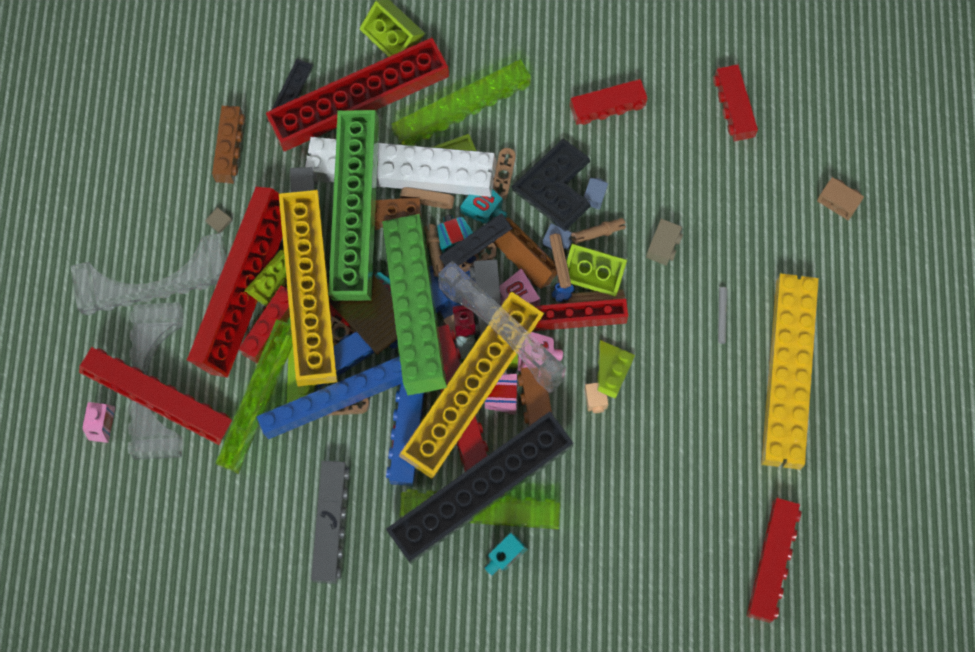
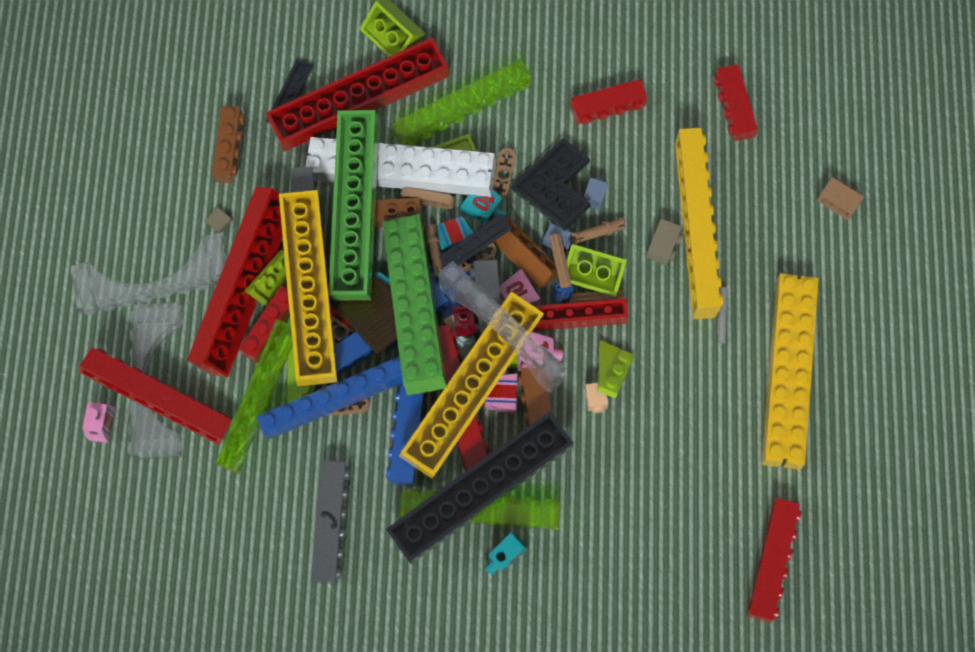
none -> yellow brick [675,128,723,319]

